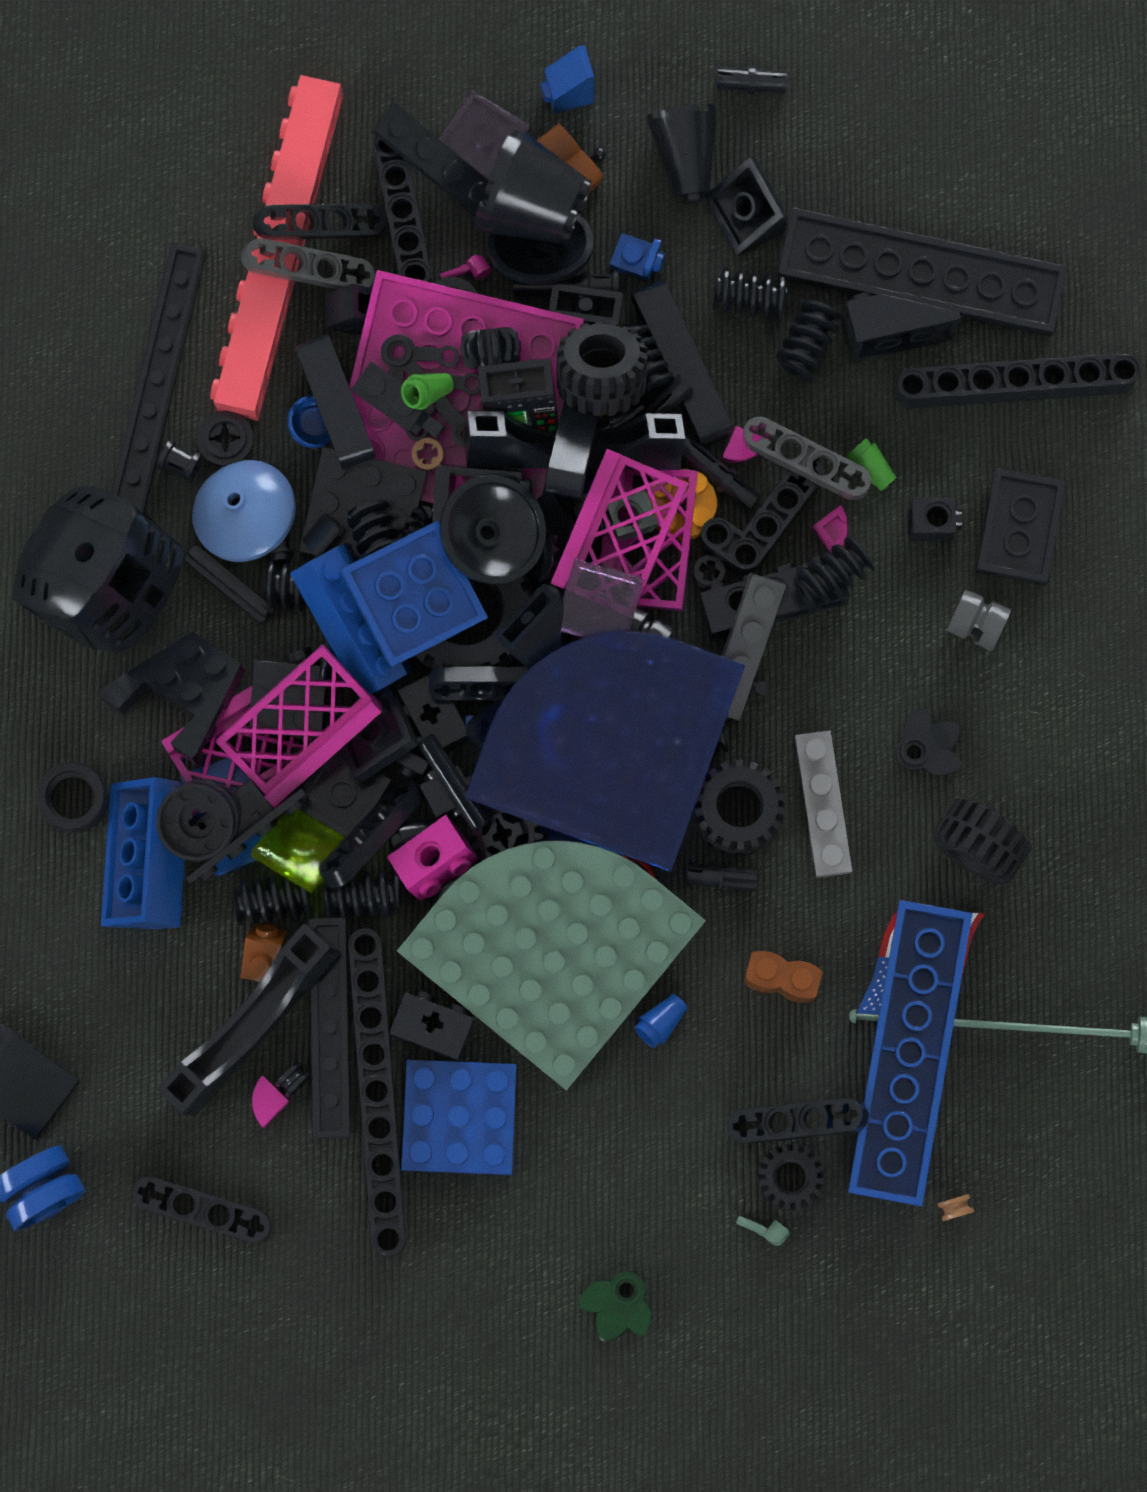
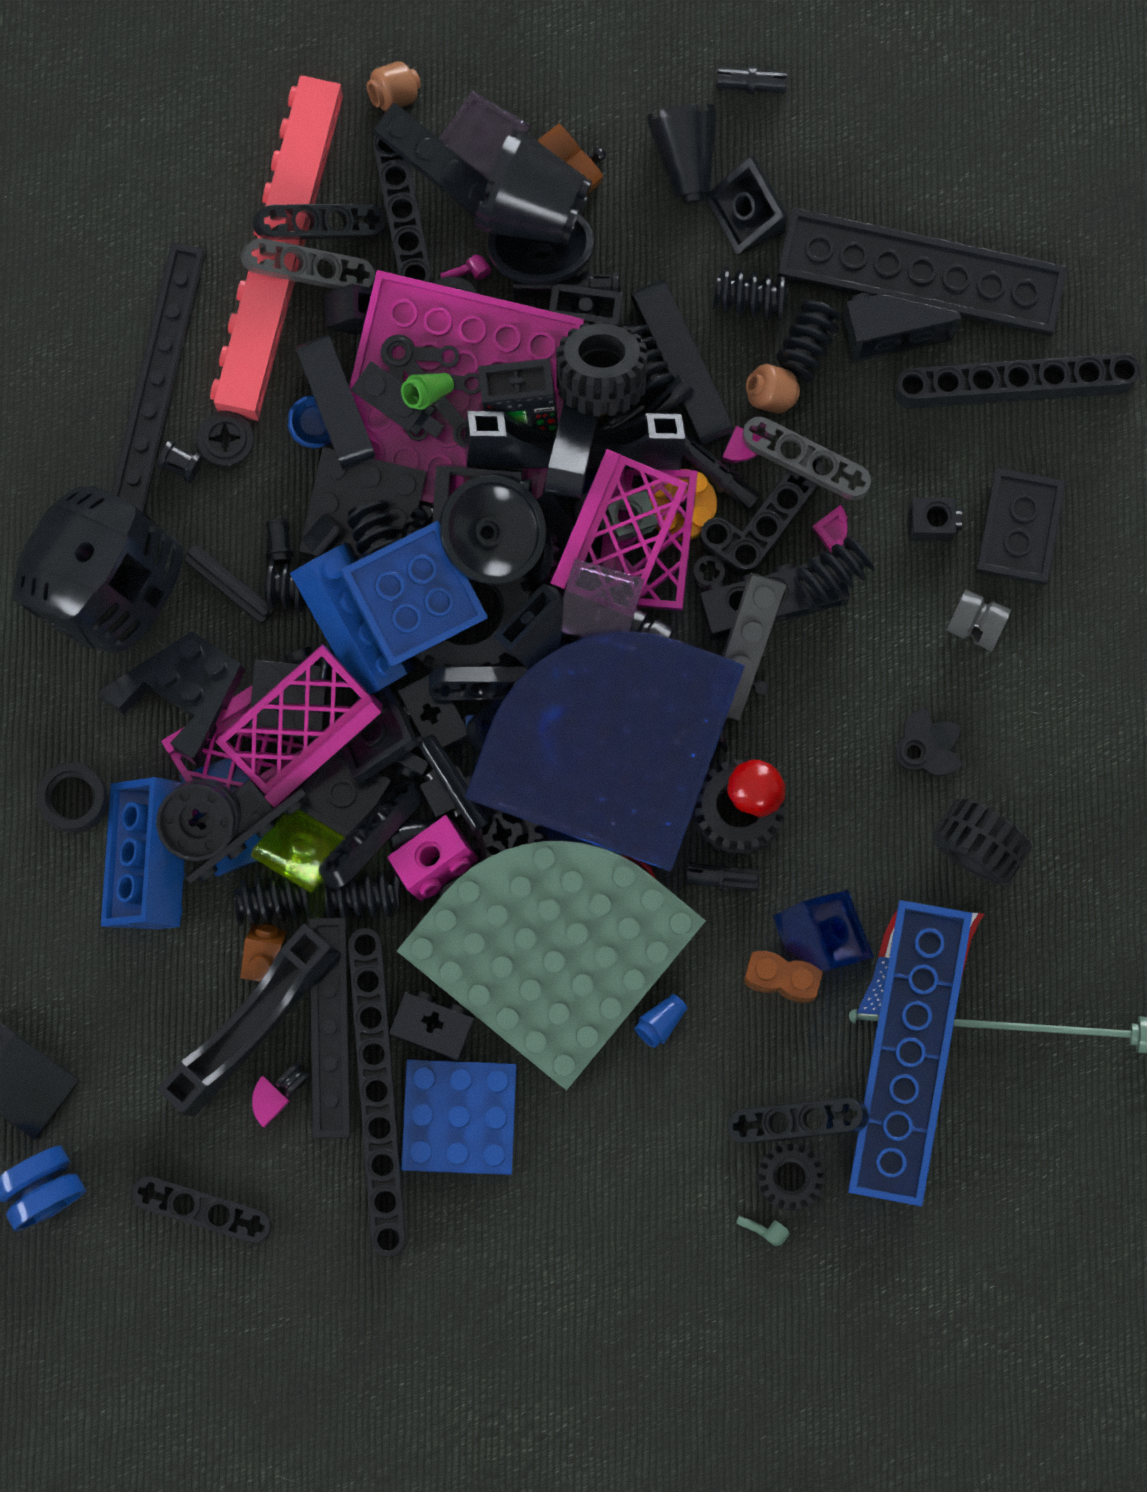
medium blue dish [192,460,296,562] -> none
medium nougat bush [411,438,445,471] -> none
black gear [460,327,522,369] -> none
blue slope [540,45,594,114] -> none
dark green plate [578,1271,651,1341] -> none
blue bracket [610,233,665,282] -> none
light grey plate [794,730,852,878] -> none
bright green cone [845,438,896,491] -> none
medium nougat bush [937,1194,974,1221] -> none
none -> nougat head [366,61,421,111]
none -> red hair [727,759,786,817]
none -> nougat head [746,364,800,414]
none -> clear blue slope [773,890,874,972]

